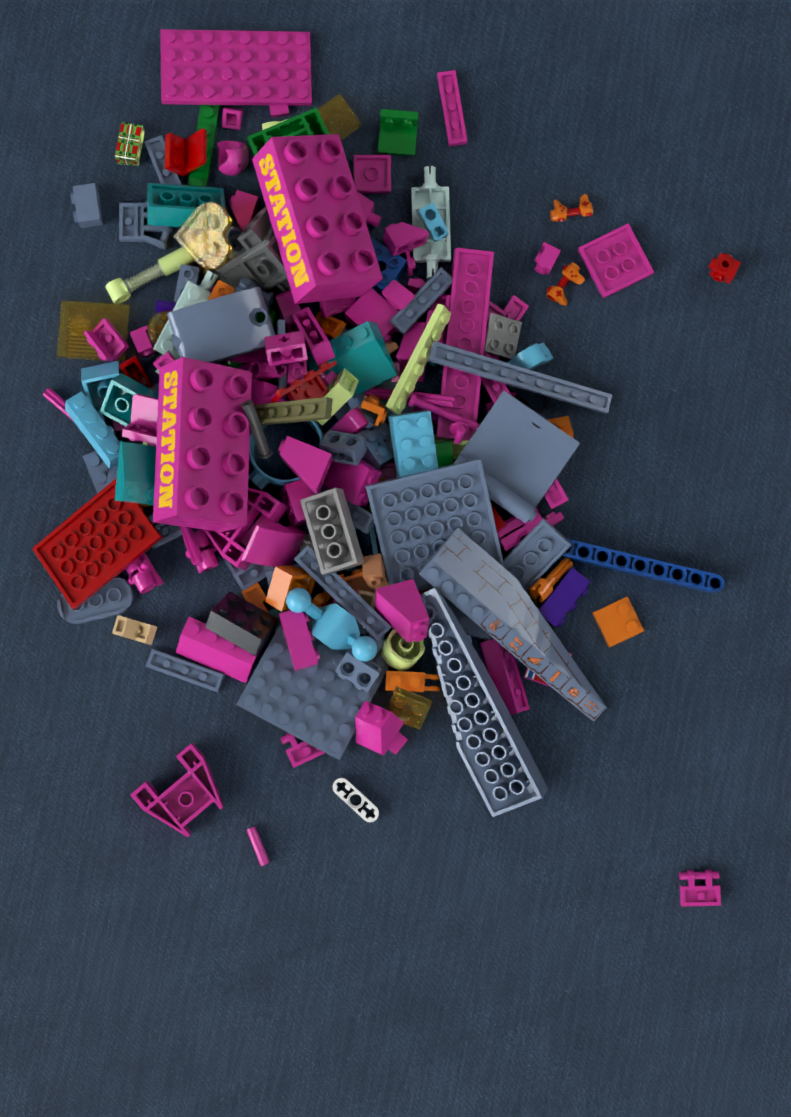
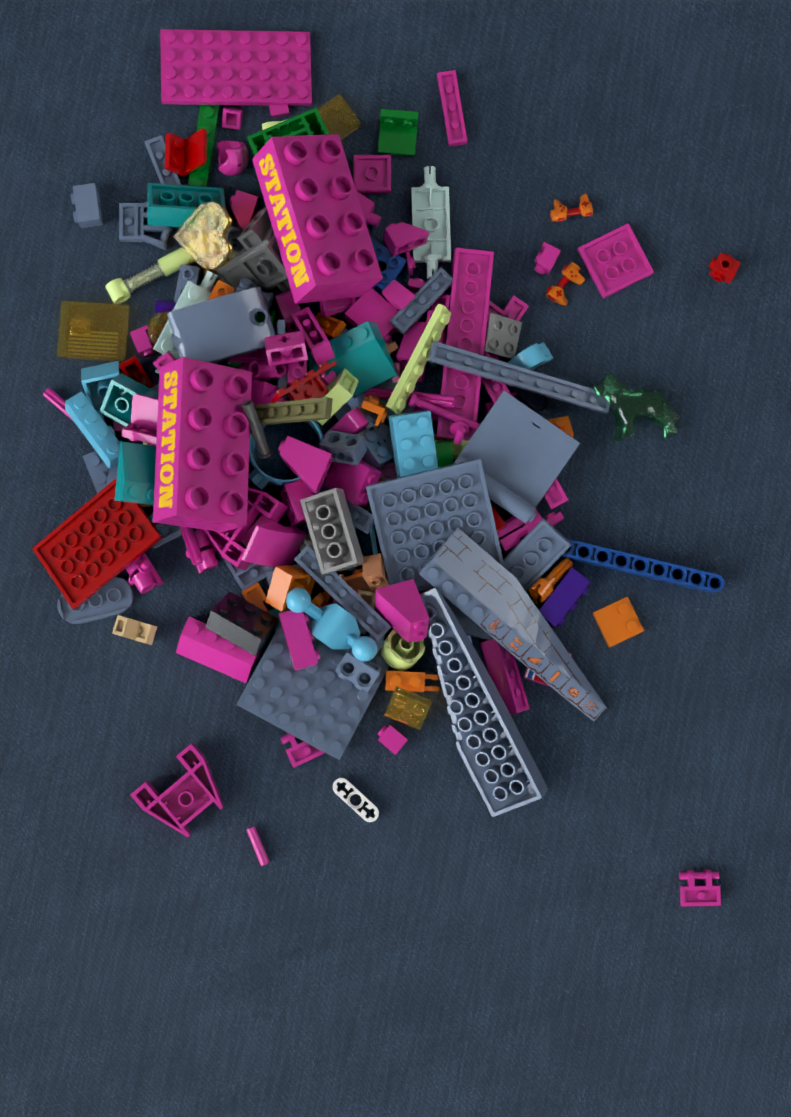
dark pink bracket [84,318,129,362] -> none
piece [115,122,145,166] -> none
sand blue tile [145,649,225,692] -> none
dark pink slope [355,701,404,756] -> none
medium azure leg [417,202,448,242] -> none
none -> clear green animal [593,372,680,441]

